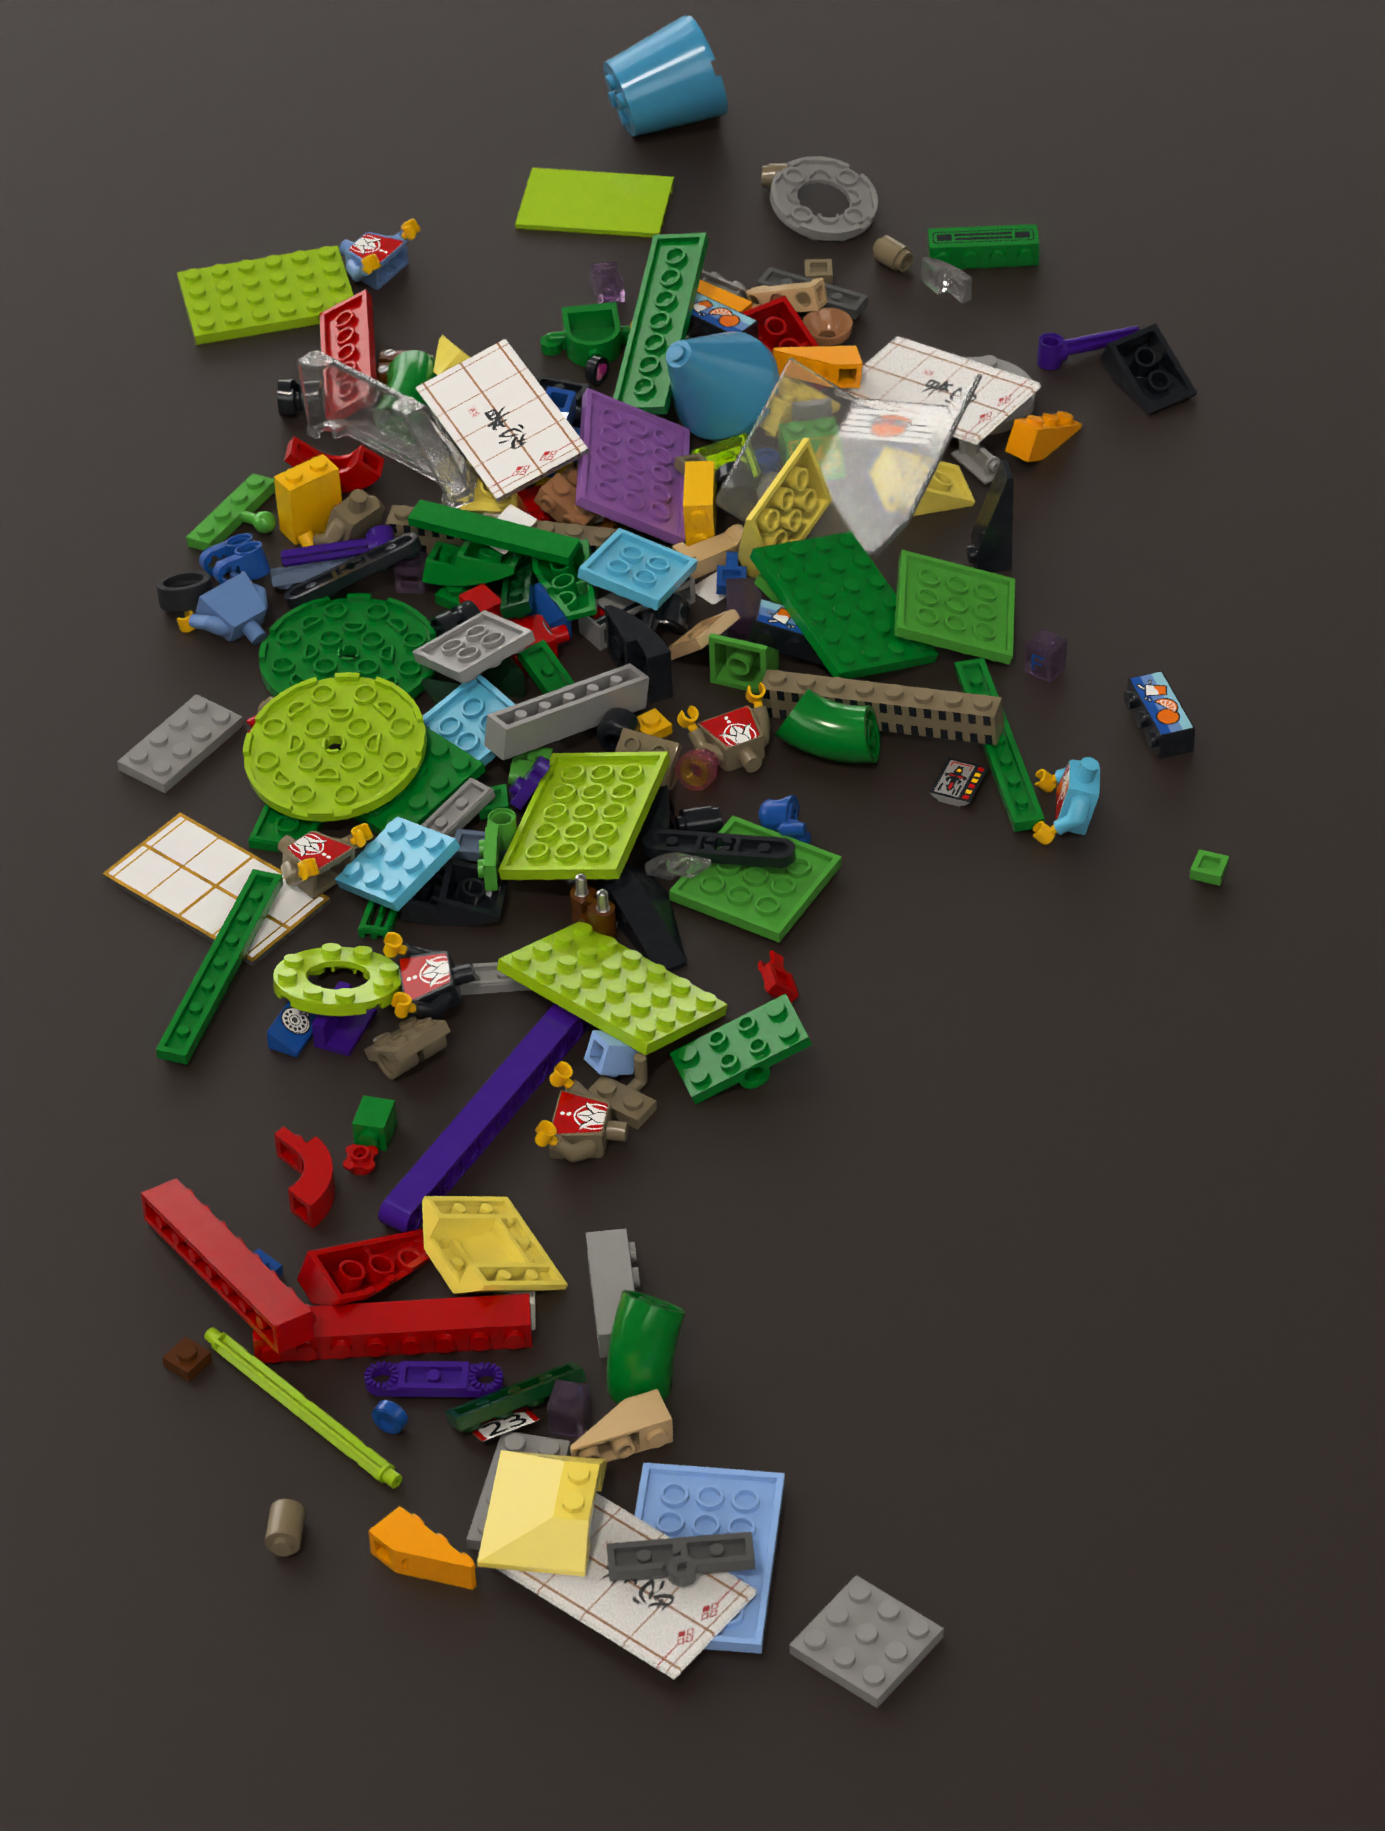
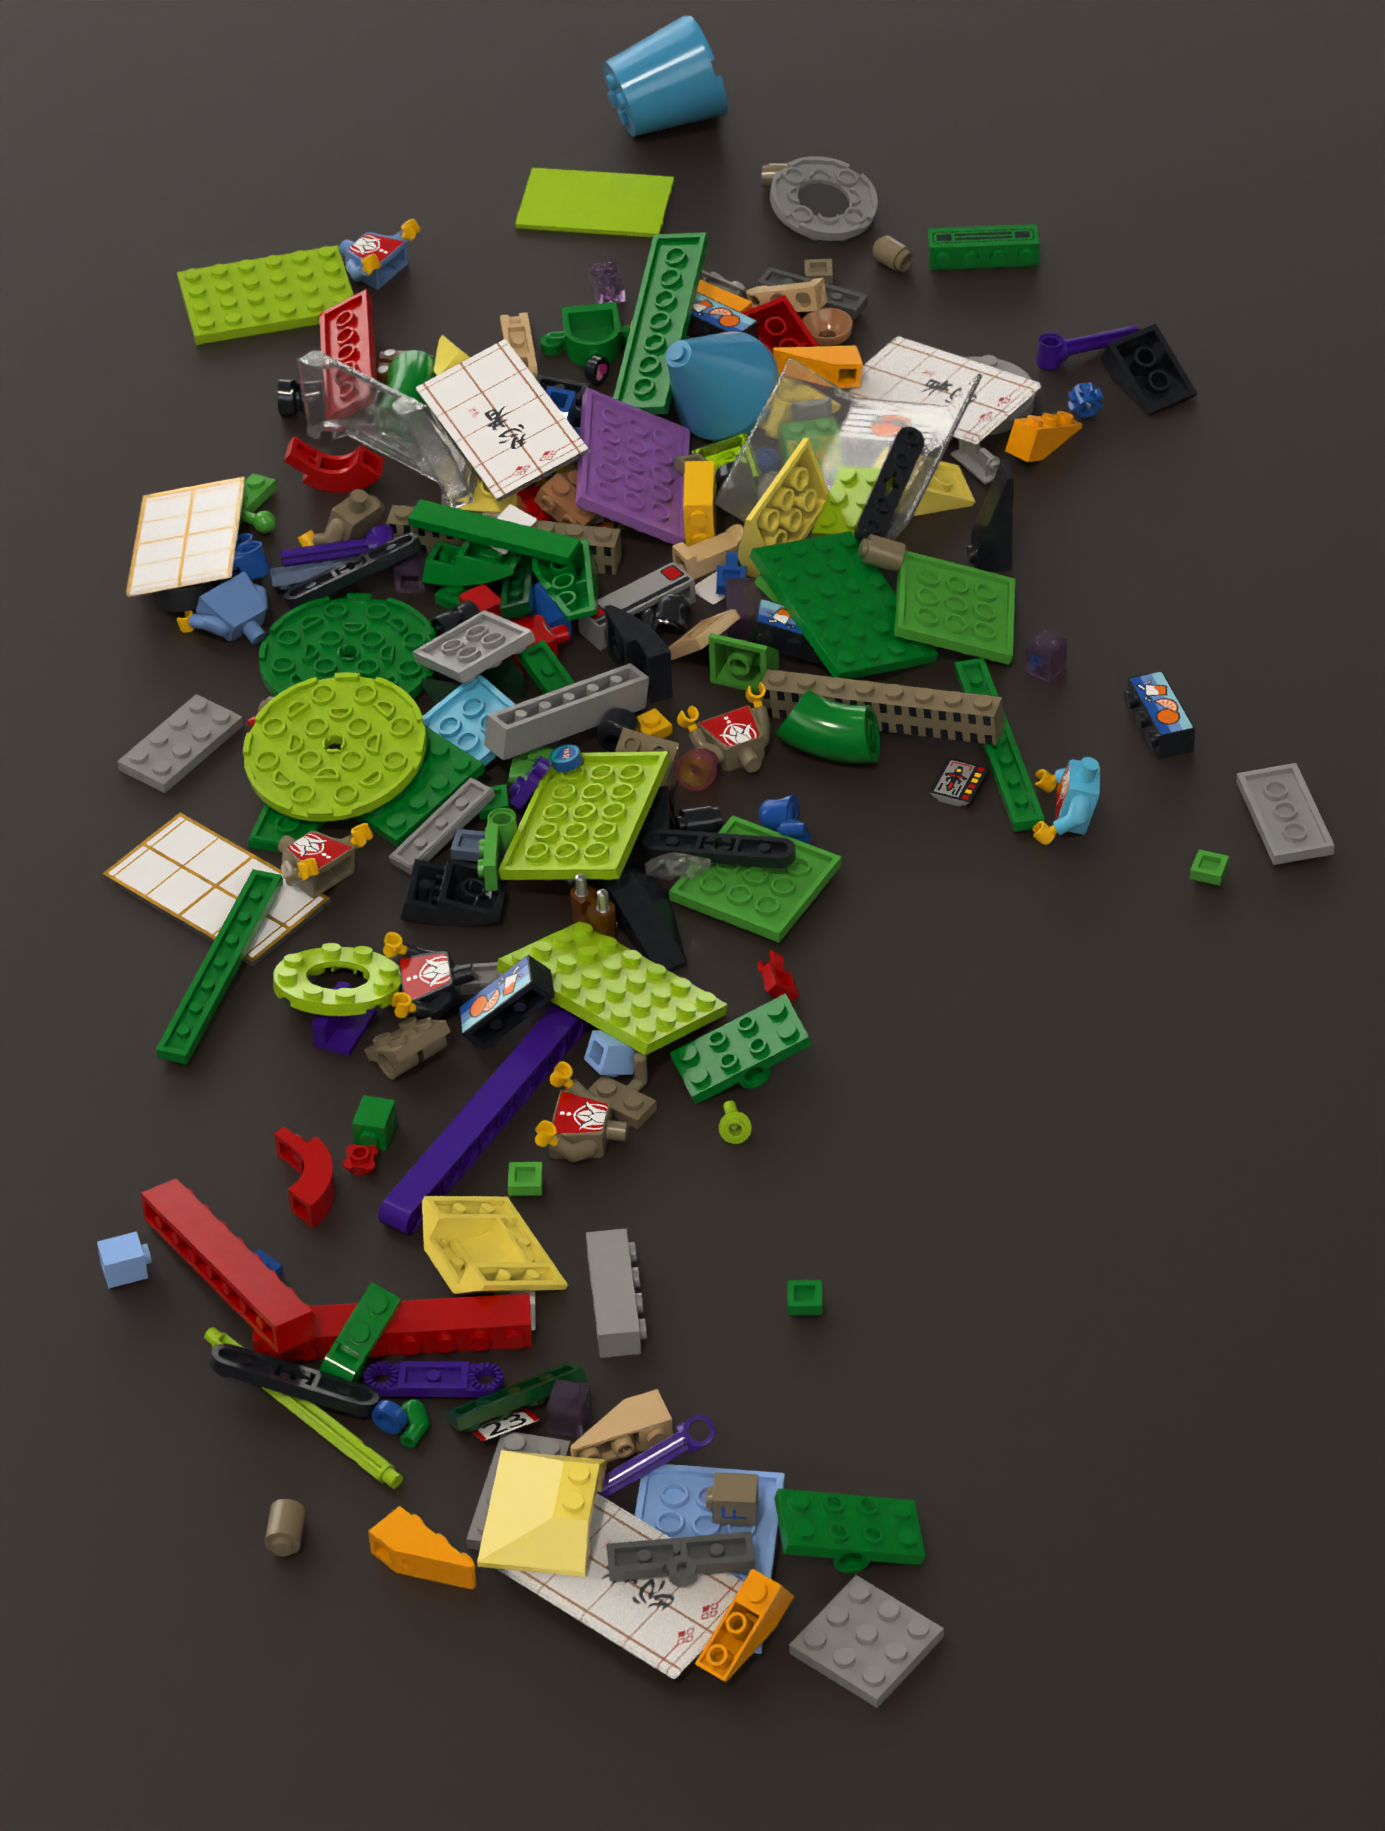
reddish brown plate [162,1336,212,1382] -> none
blue slope [267,1001,318,1057] -> none
yellow brick [274,454,342,545] -> none
red wedge [297,1229,431,1305] -> none
medium azure plate [335,816,461,911] -> none
green tile [358,900,402,941] -> none
medium azure plate [577,528,698,610] -> none
green brick [606,1290,686,1404] -> none
clear slope [921,257,972,304] -> none
none -> light blue brick [97,1232,152,1289]
none -> clear piece [126,477,245,597]
none -> black piece [209,1344,379,1418]
none -> green plate [319,1282,402,1382]
none -> green arm [400,1399,430,1448]
none -> black brick [459,955,555,1050]
none -> tan plate [500,312,538,379]
none -> bright green plate [508,1162,543,1196]
none -> blue tile [550,744,582,772]
none -> dark purple axle [596,1414,716,1501]
none -> light orange slope [695,1568,795,1682]
none -> dark tan brick [706,1472,759,1525]
none -> lime plate [719,1101,752,1144]
none -> green plate [774,1488,925,1574]
none -> green plate [788,1280,822,1315]
none -> lime plate [812,466,895,538]
none -> black piece [854,426,925,544]
none -> dark tan brick [858,534,905,572]
none -> blue gear [1068,382,1103,418]
none -> light grey plate [1236,763,1335,865]

